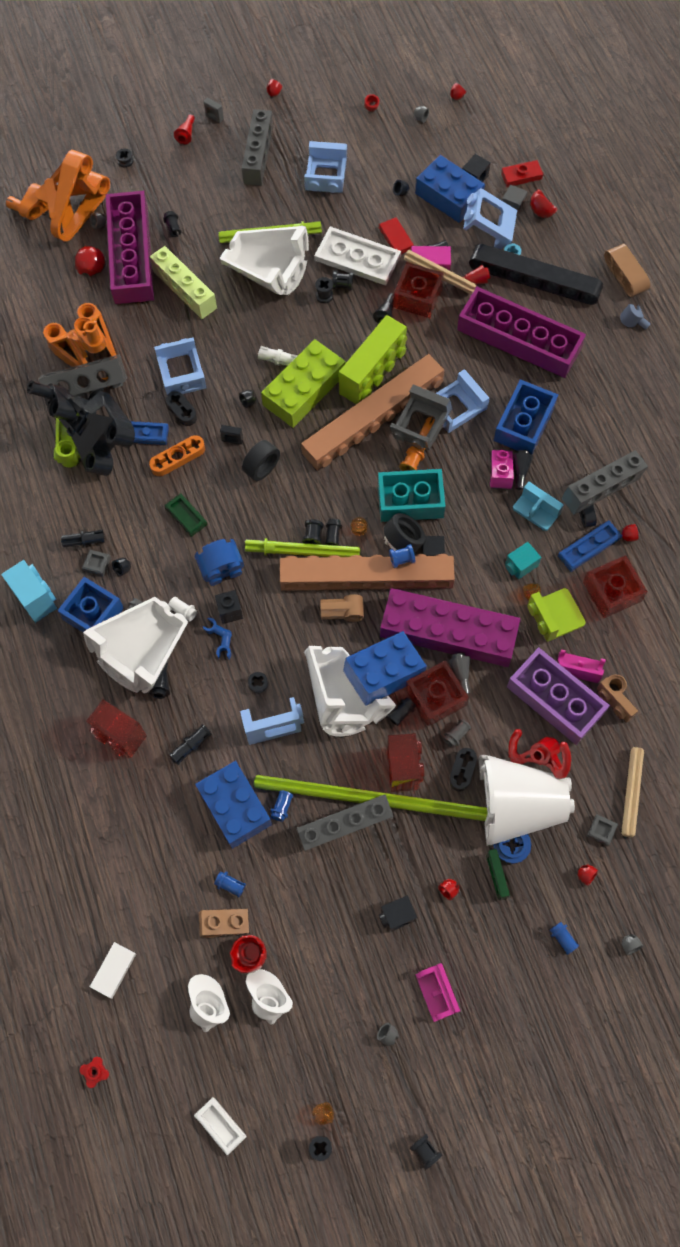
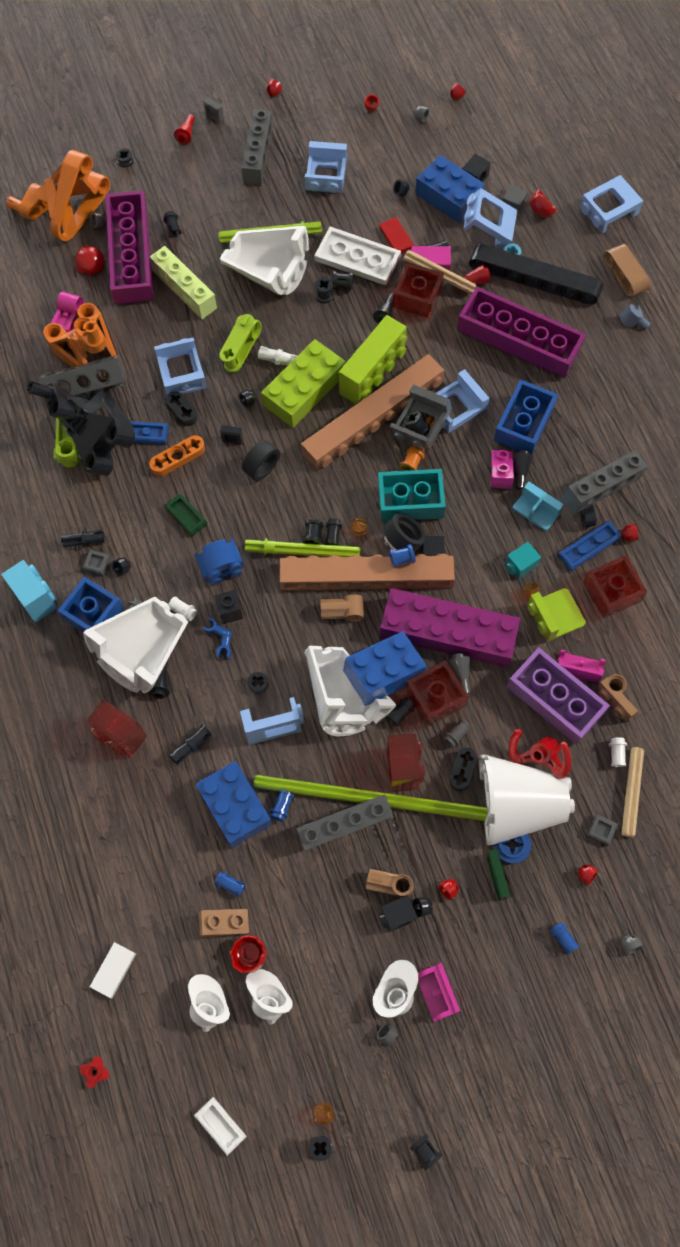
red plate [501,160,543,187] -> none
none -> dark pink plate [51,291,85,333]
none -> lime piece [219,314,261,373]
none -> medium nougat piece [366,869,414,898]
none -> white piece [373,960,418,1018]
none -> black bush [404,410,431,436]
none -> black hinge [413,897,433,917]
none -> light blue window [580,175,643,234]
none -> white pin [609,738,627,767]

